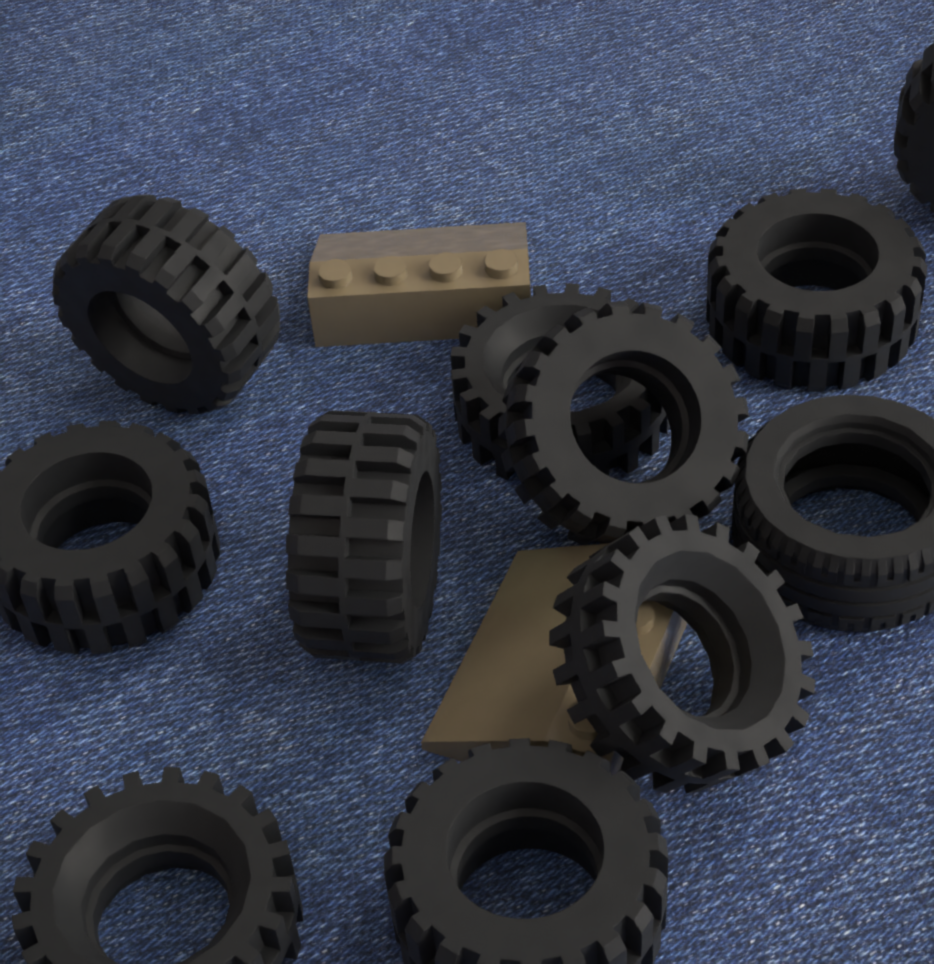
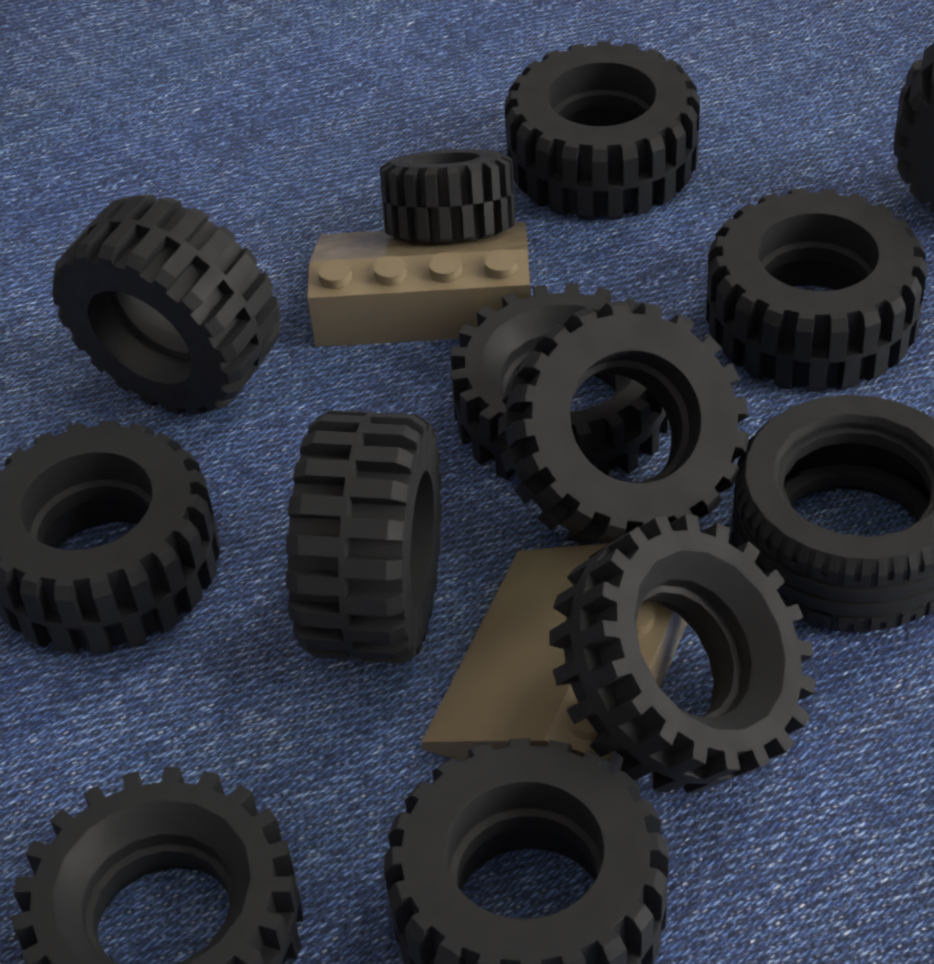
none -> black tyre [380,149,516,243]
none -> black tyre [505,42,700,220]

